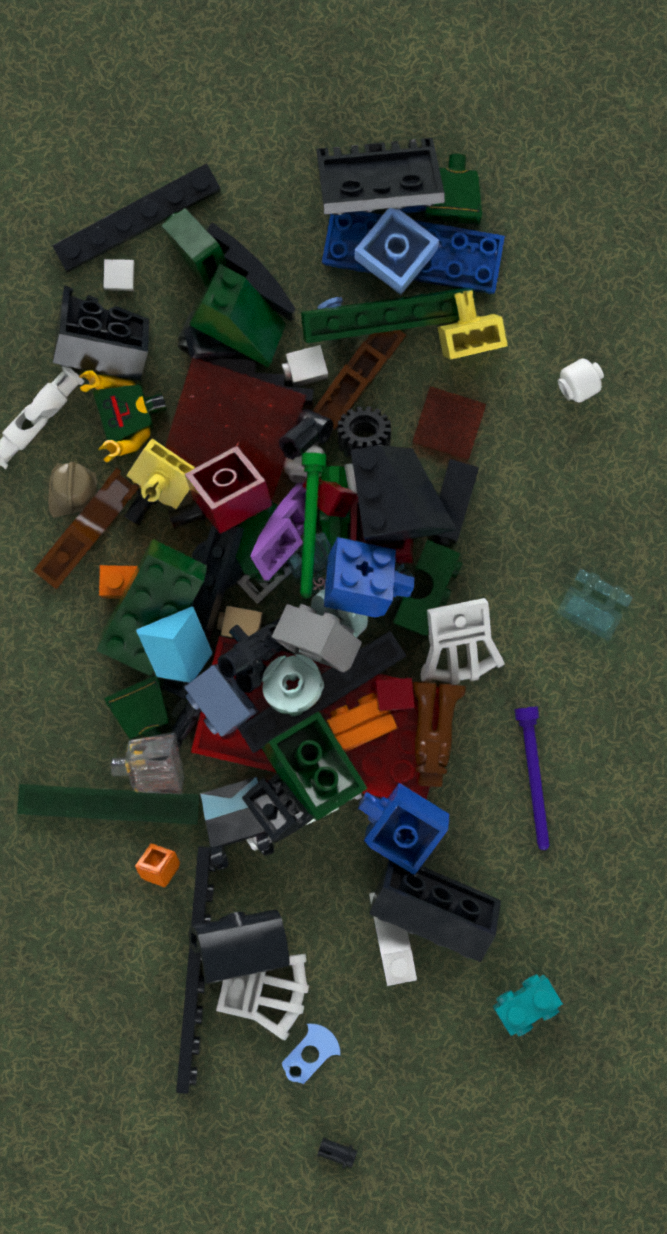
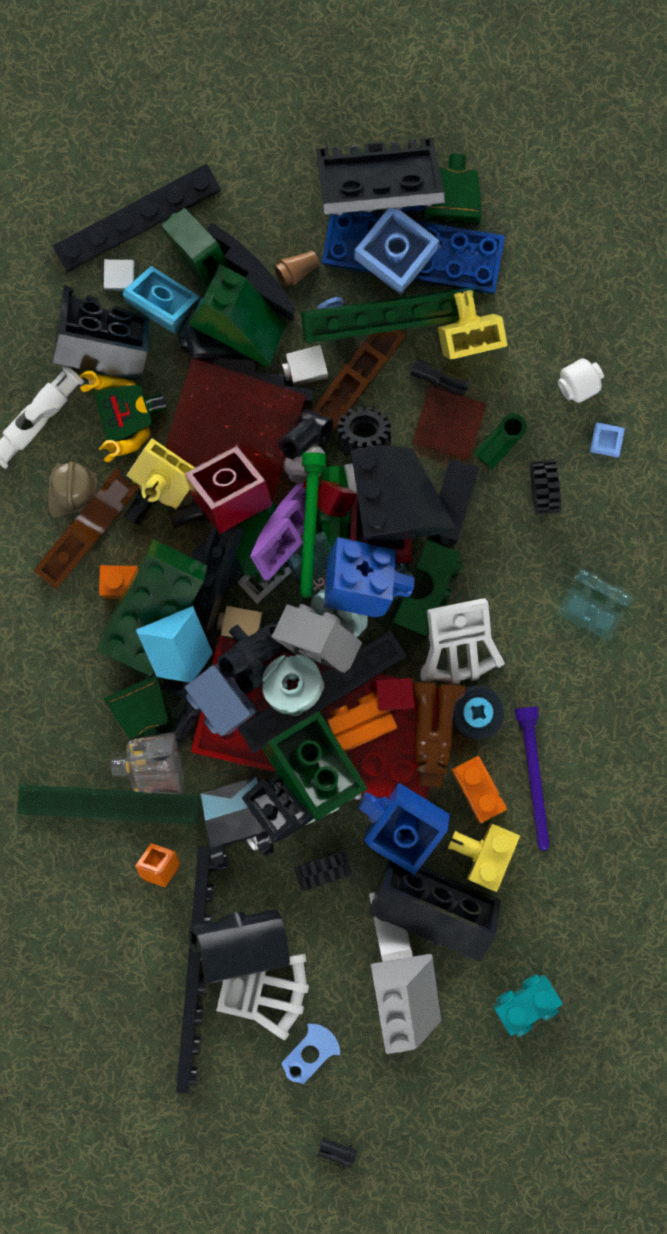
none -> medium azure slope [122,266,200,335]
none -> medium nougat cone [274,250,320,287]
none -> black tyre [293,851,353,891]
none -> light grey slope [371,954,441,1054]
none -> black axle [410,358,470,396]
none -> light yellow brick [448,823,520,892]
none -> orange brick [451,755,507,823]
none -> black wheel [453,686,504,740]
none -> dark green piece [473,413,527,470]
none -> black tyre [530,459,561,515]
none -> light blue tile [590,422,625,458]

